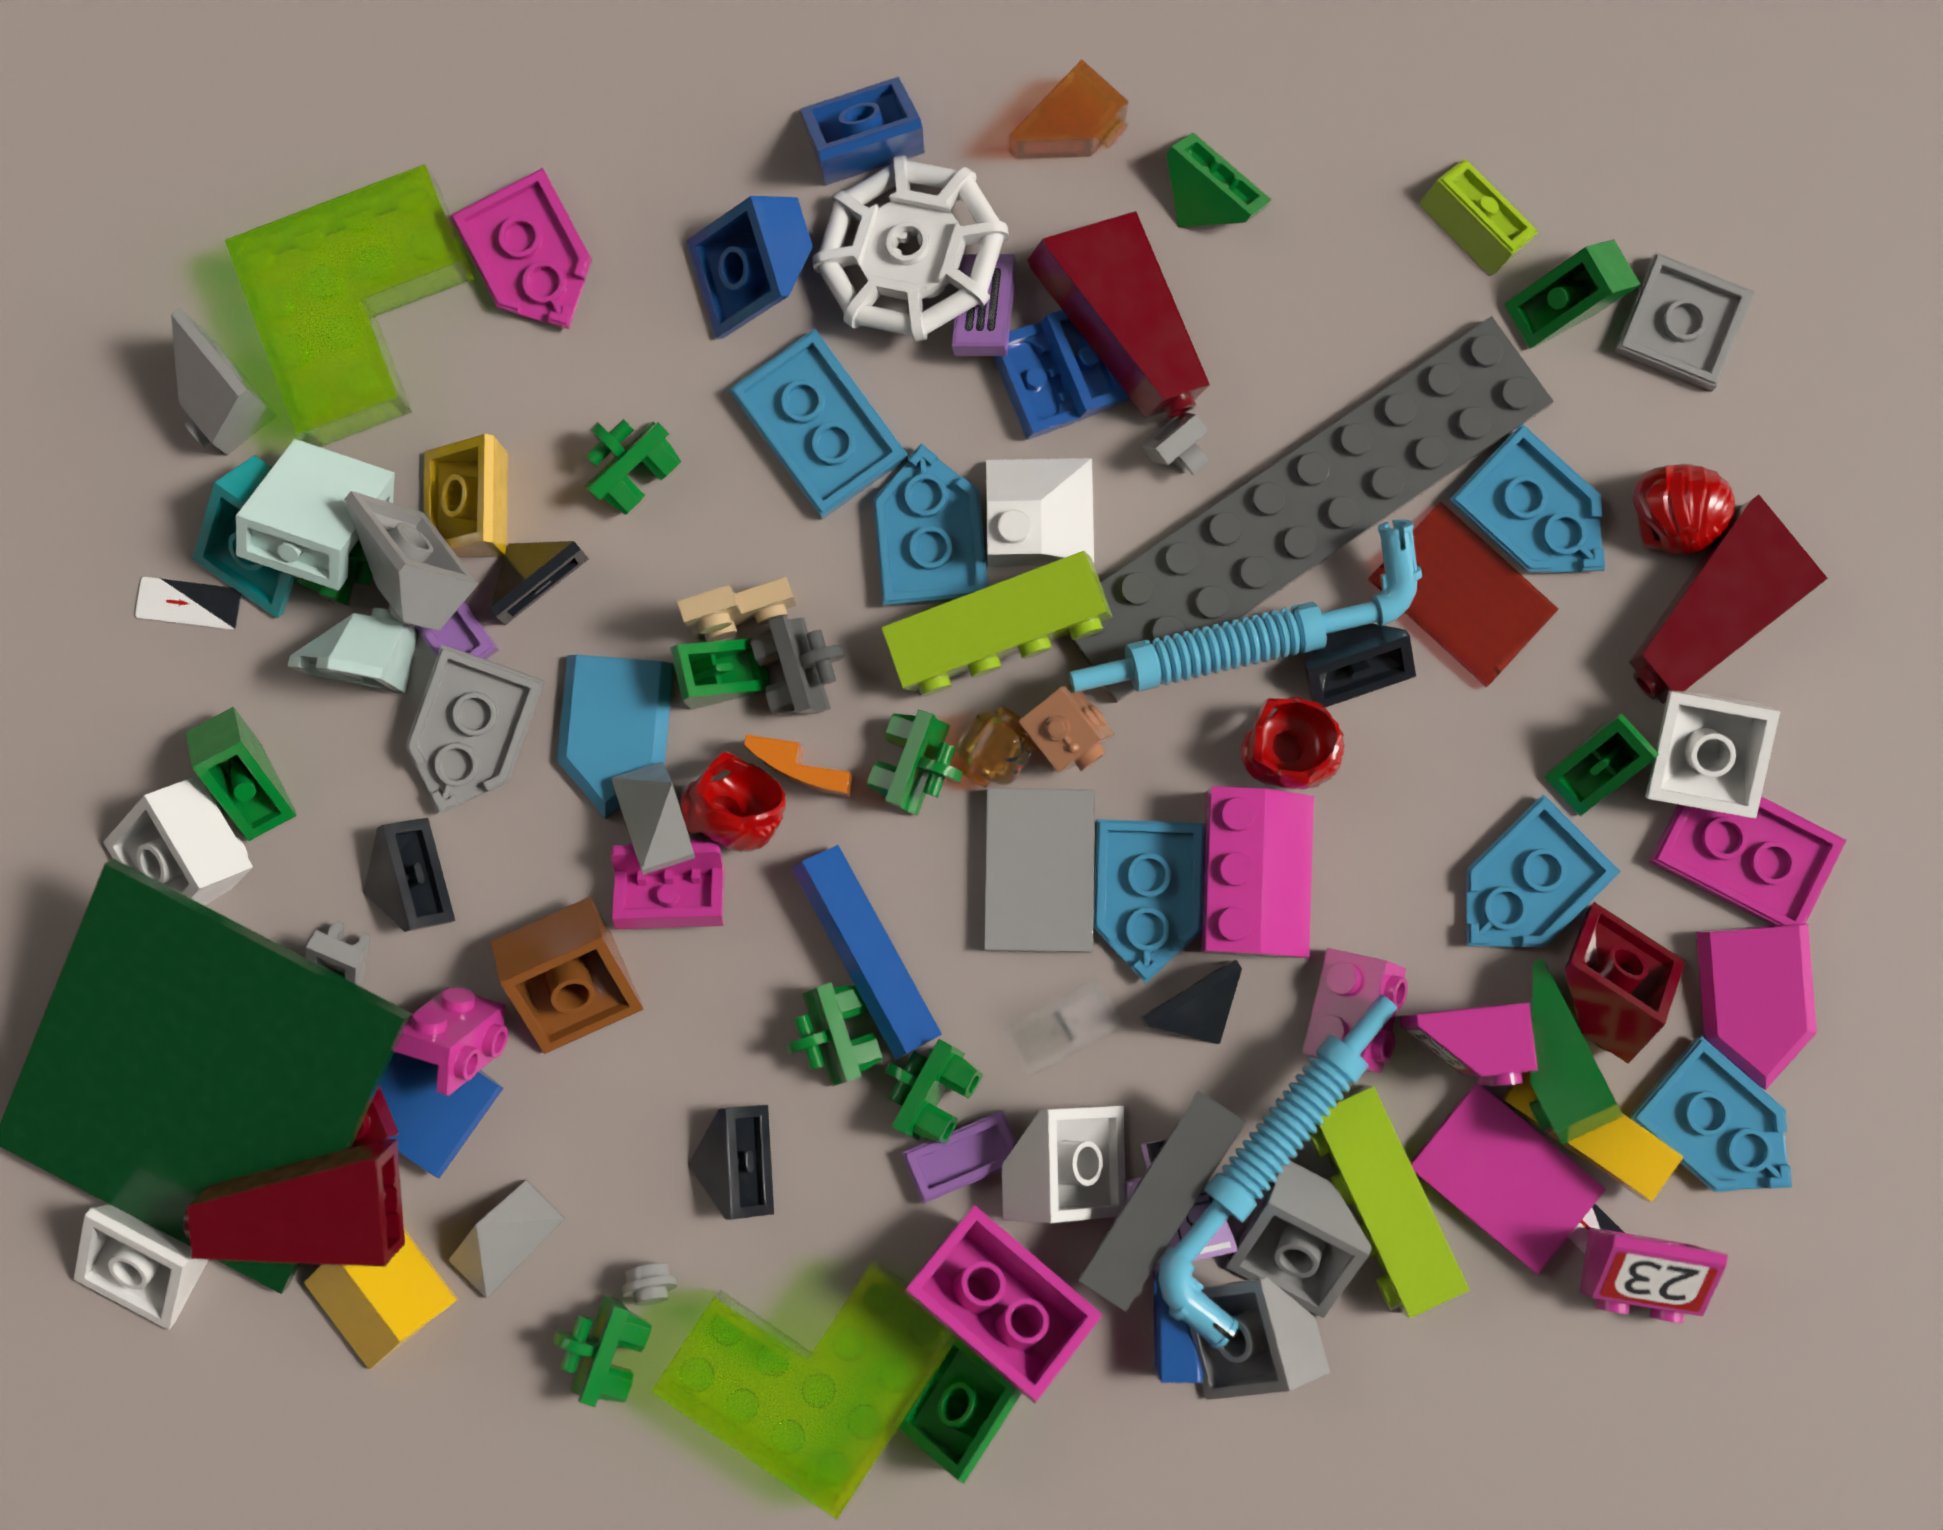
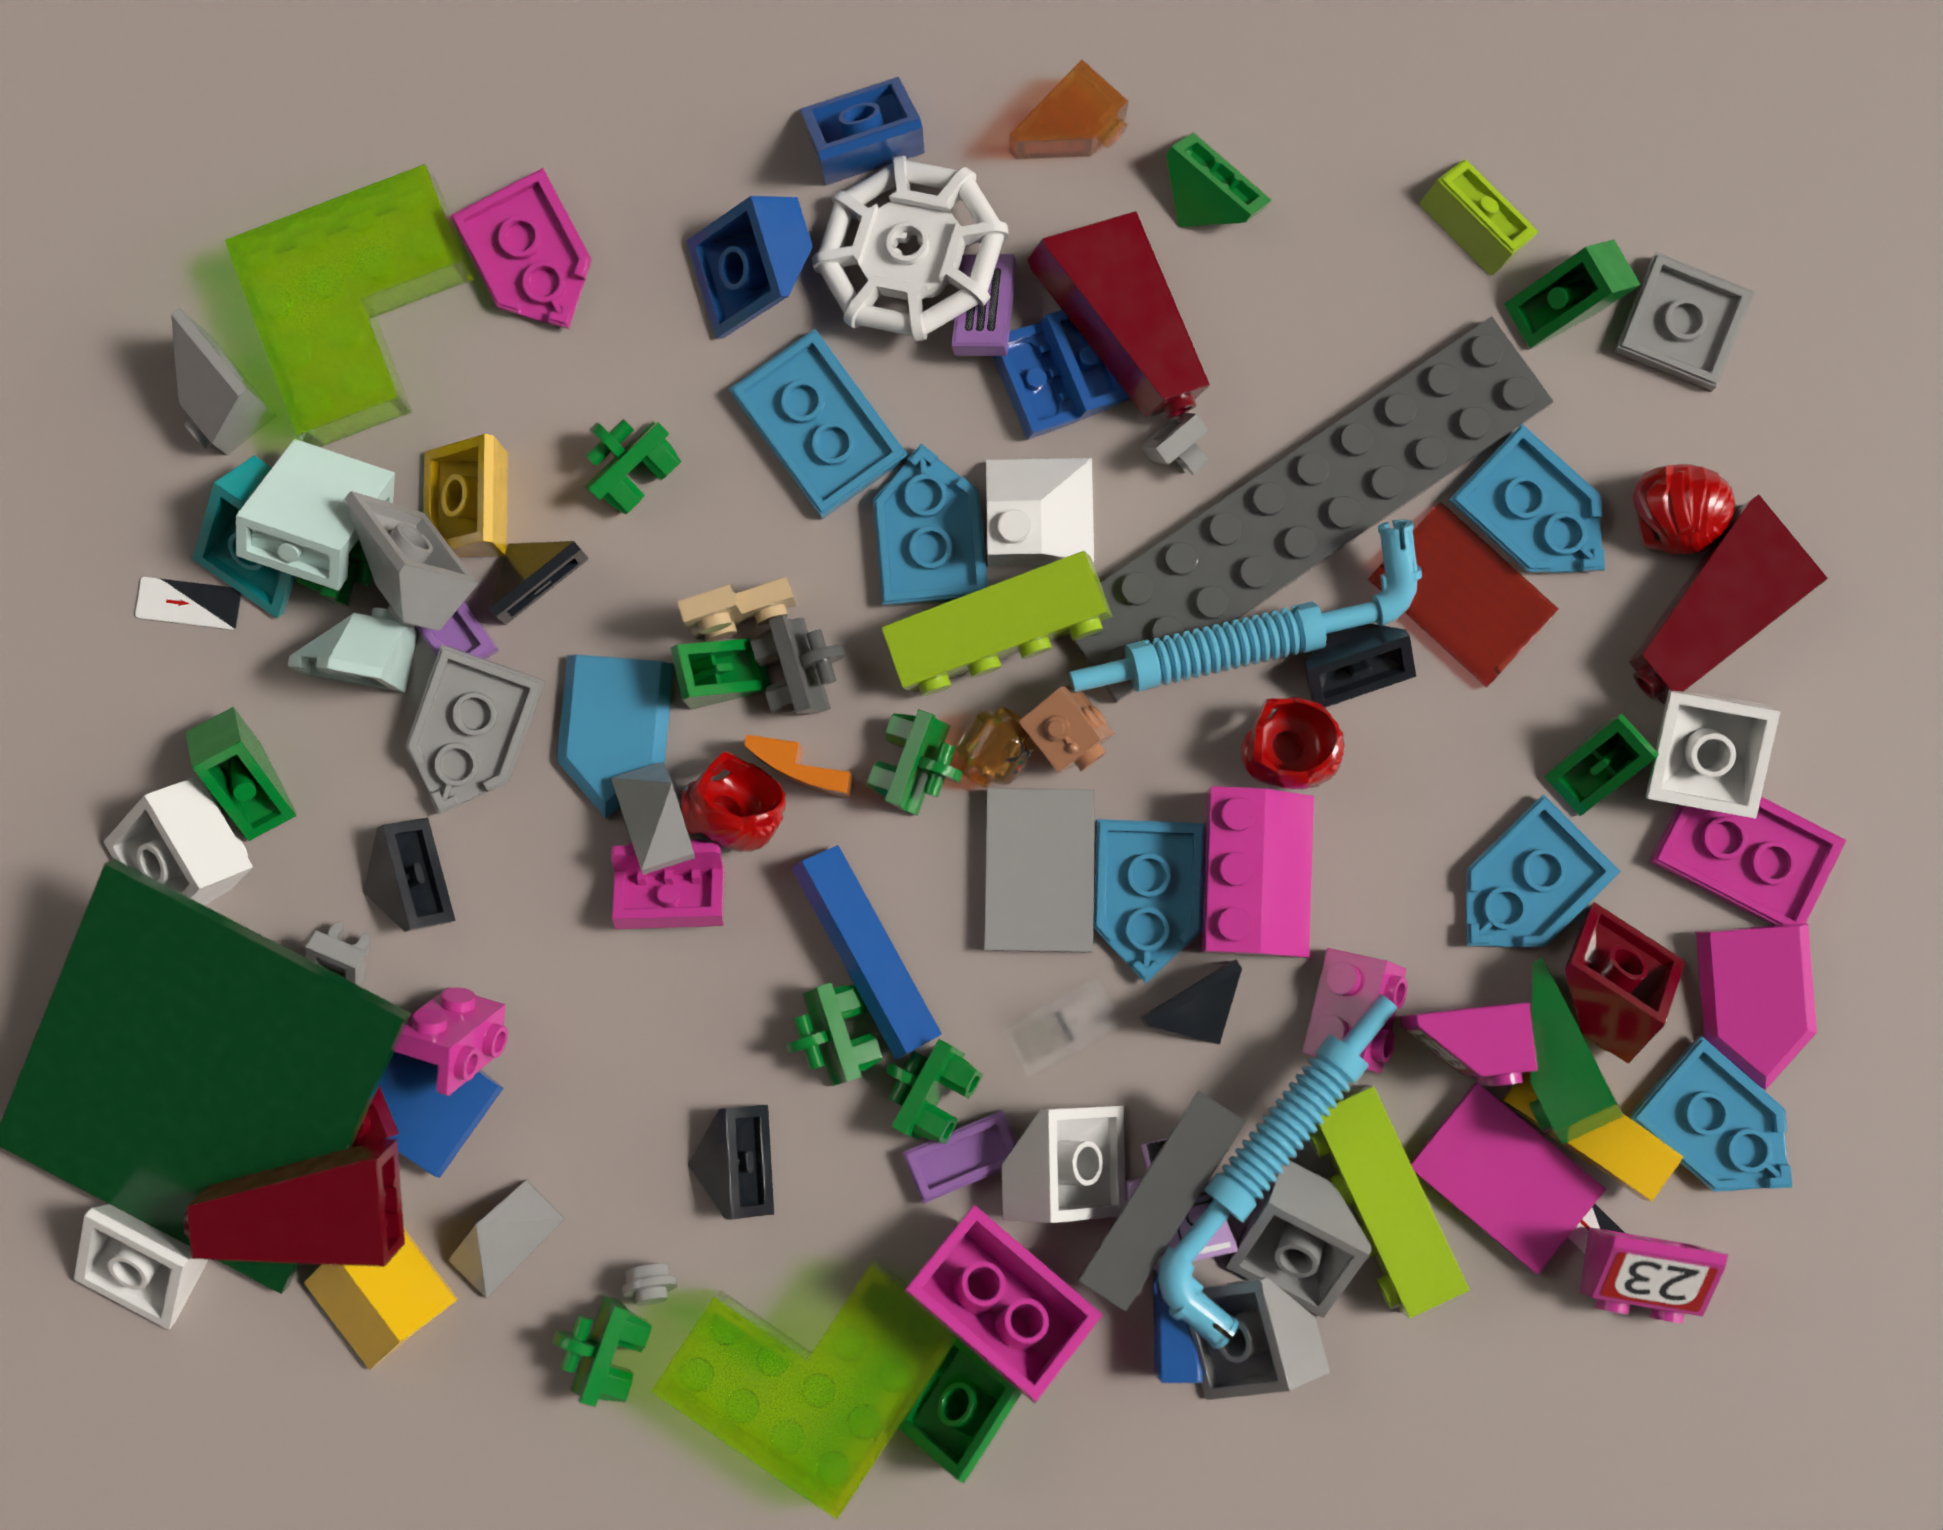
dark orange slope [490,897,644,1054] -> none

